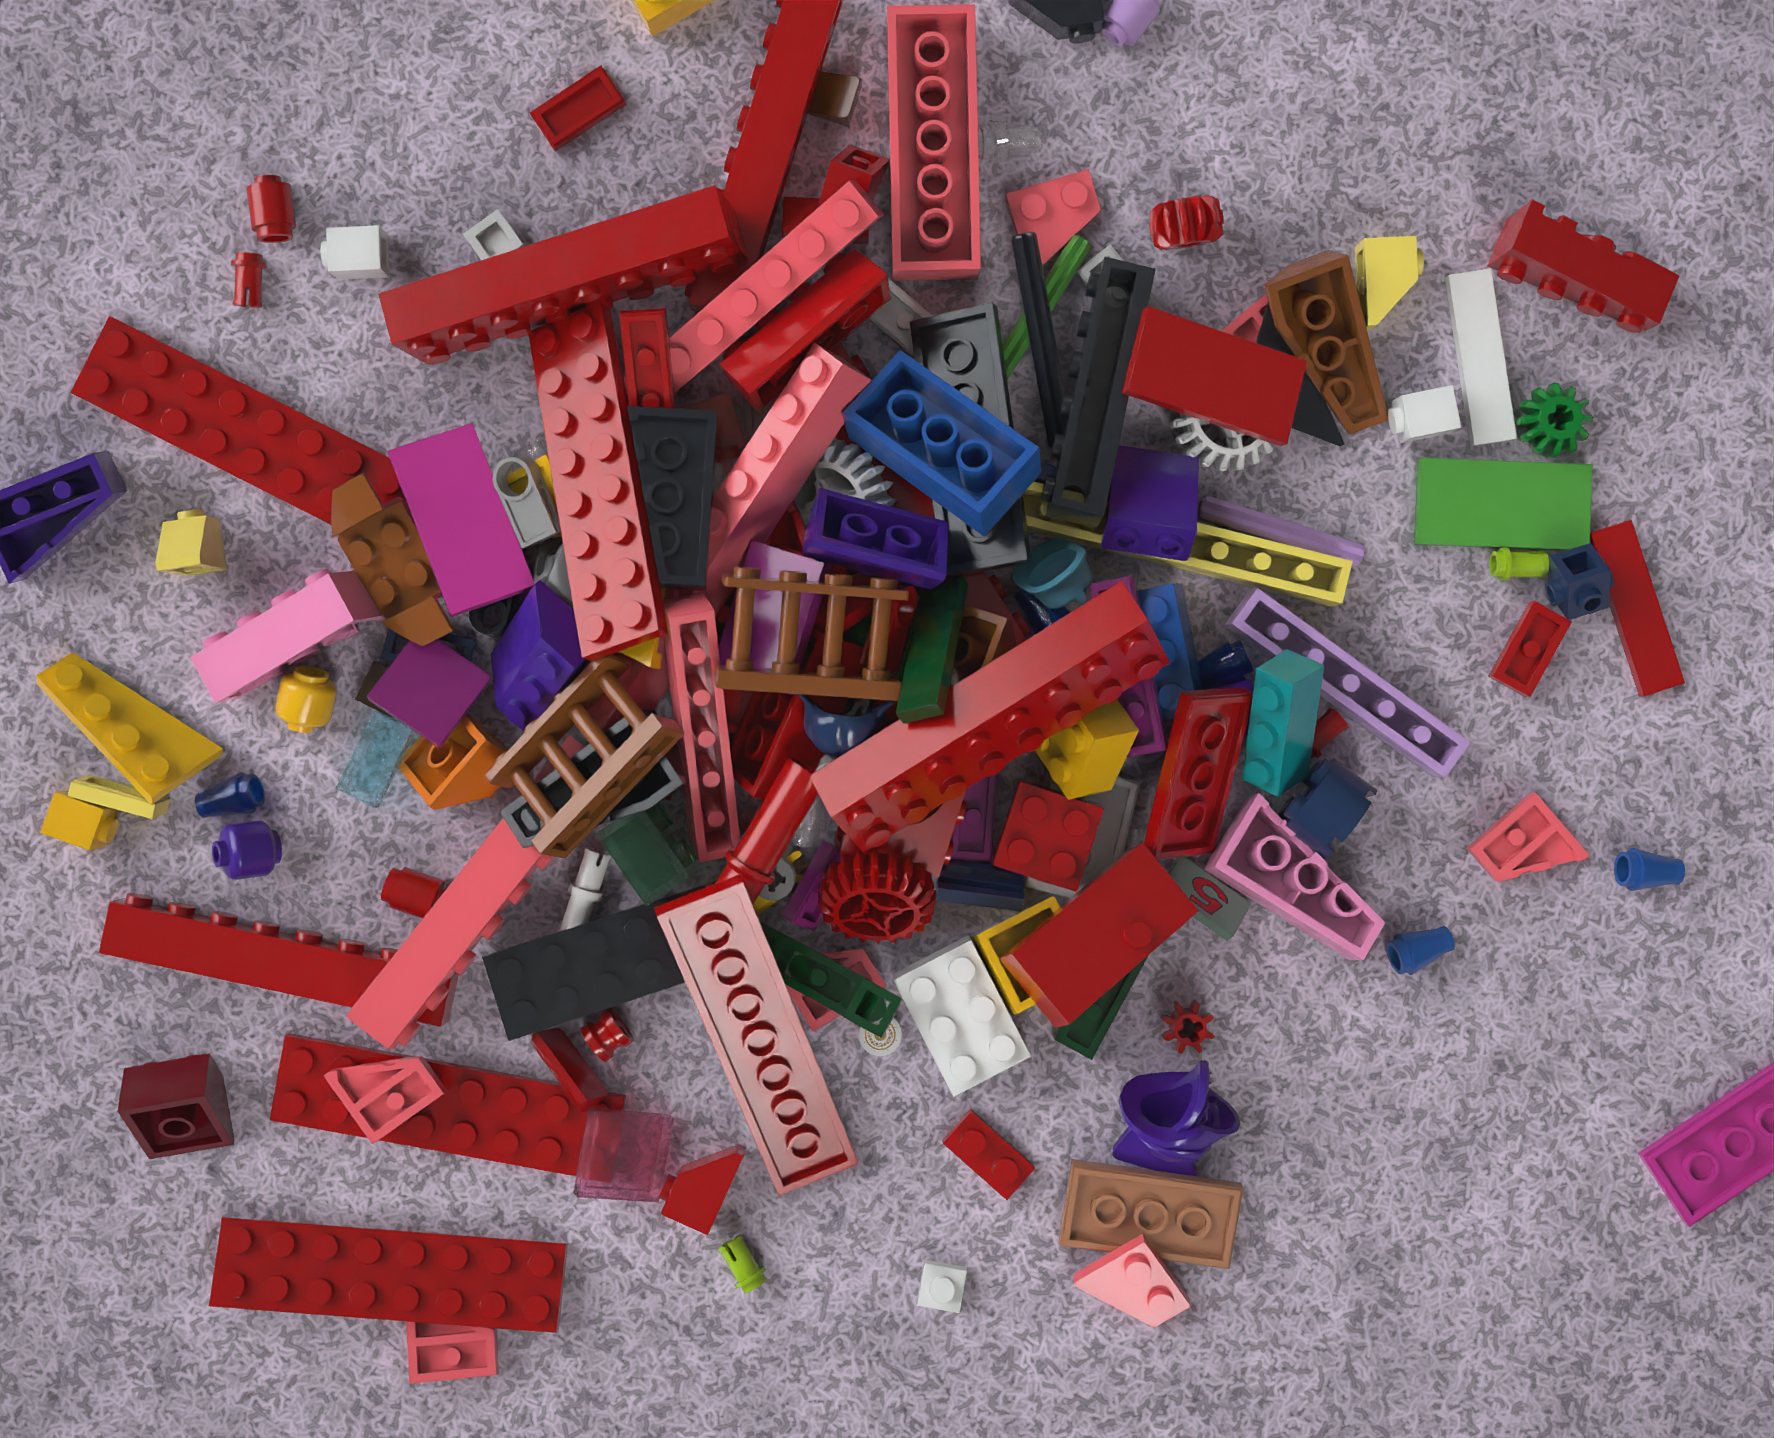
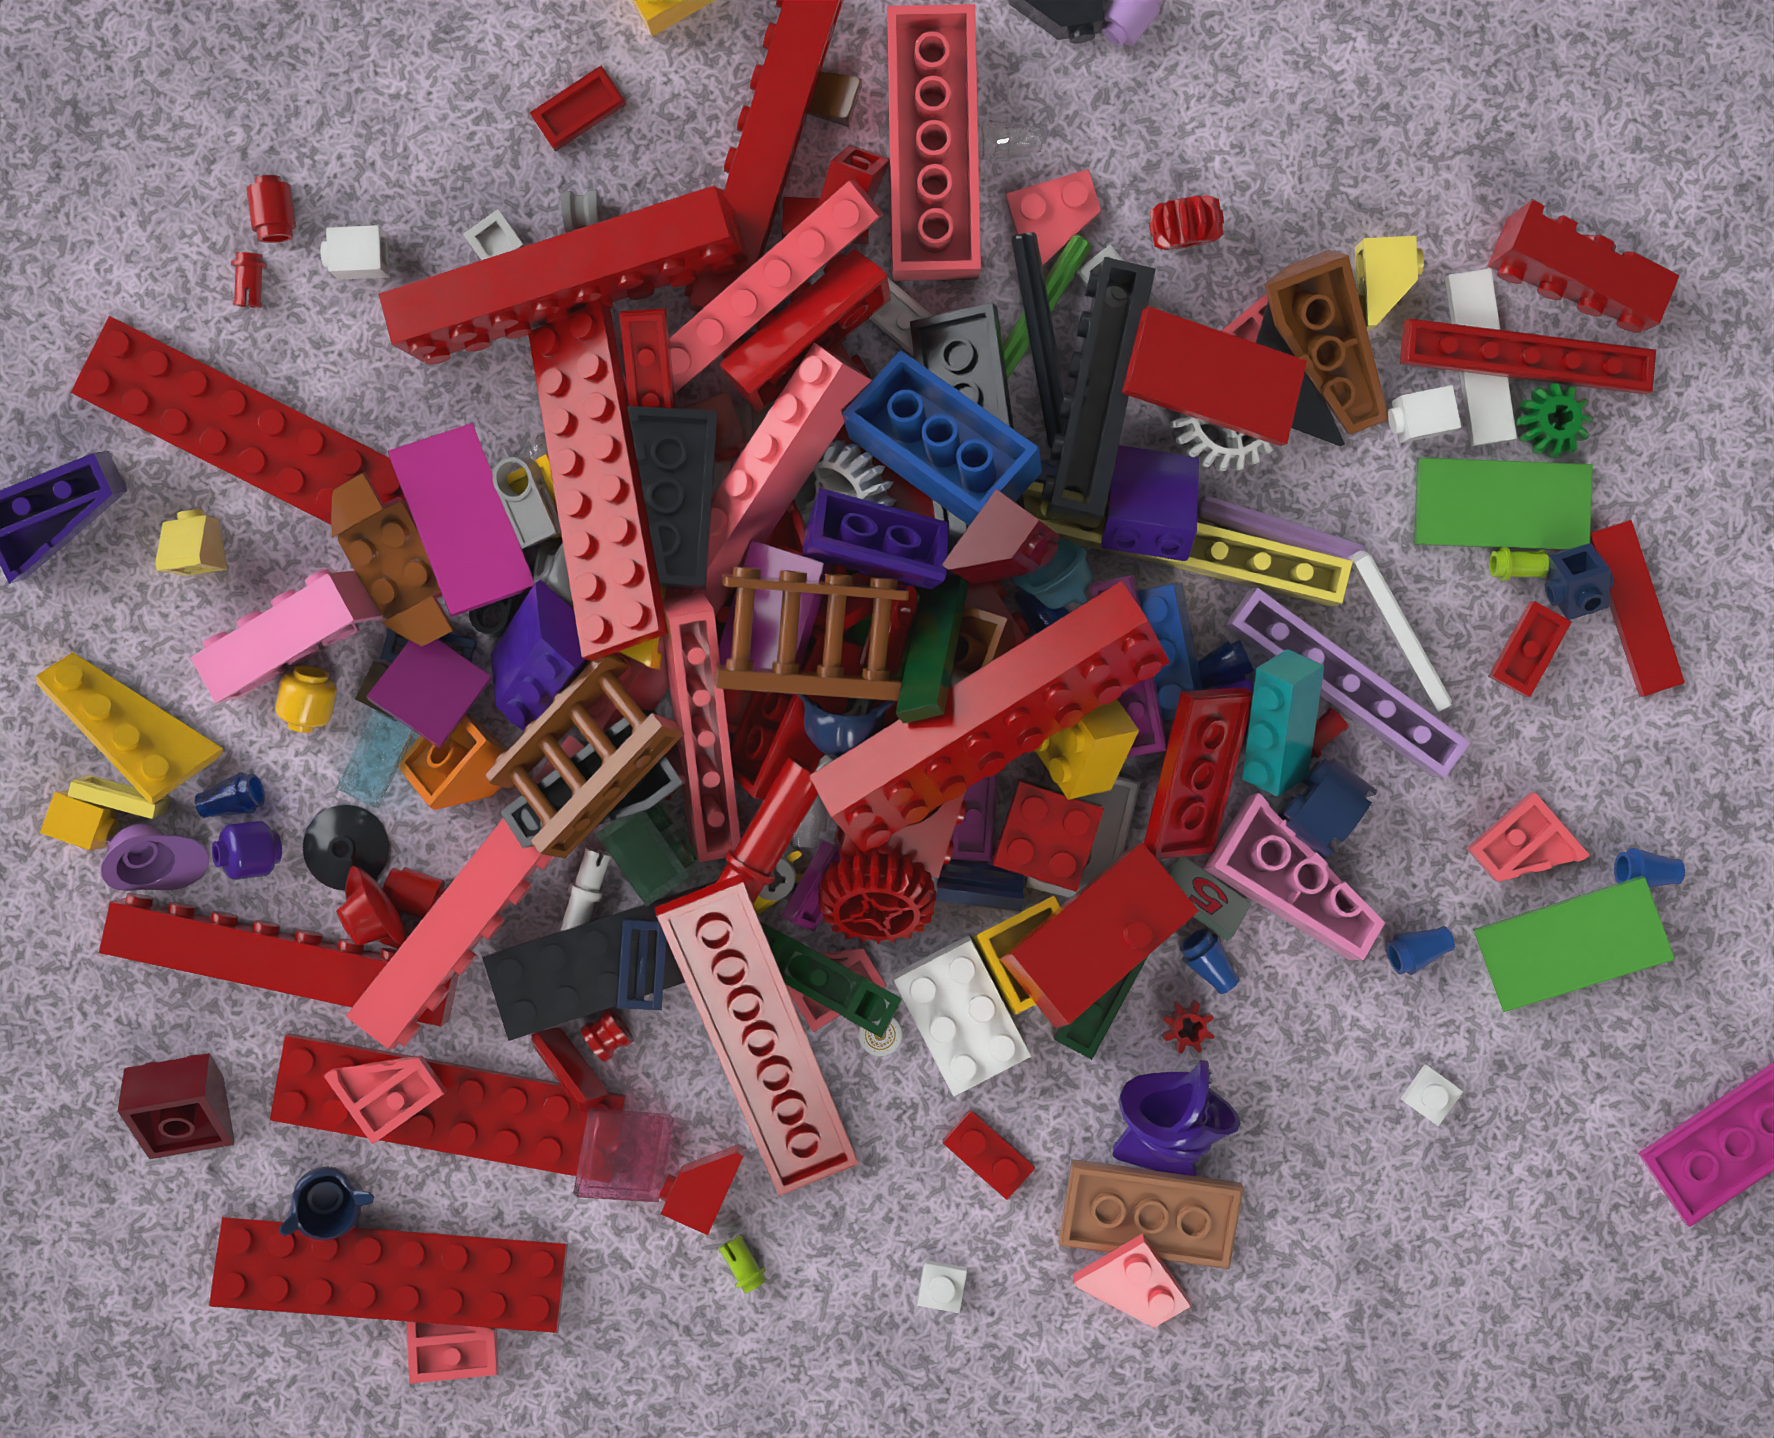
none -> medium lavender piece [100,824,209,891]
none -> dark blue hair [279,1166,374,1240]
none -> black dish [303,805,389,891]
none -> red hat [336,866,407,949]
none -> light grey wheel [561,189,602,233]
none -> dark blue tile [617,919,666,1011]
none -> dark red slope [942,489,1061,584]
none -> blue cone [1180,929,1240,994]
none -> white tile [1348,550,1452,712]
none -> red tile [1400,318,1656,394]
none -> white plate [1400,1065,1463,1126]
none -> bright green tile [1473,875,1675,1012]

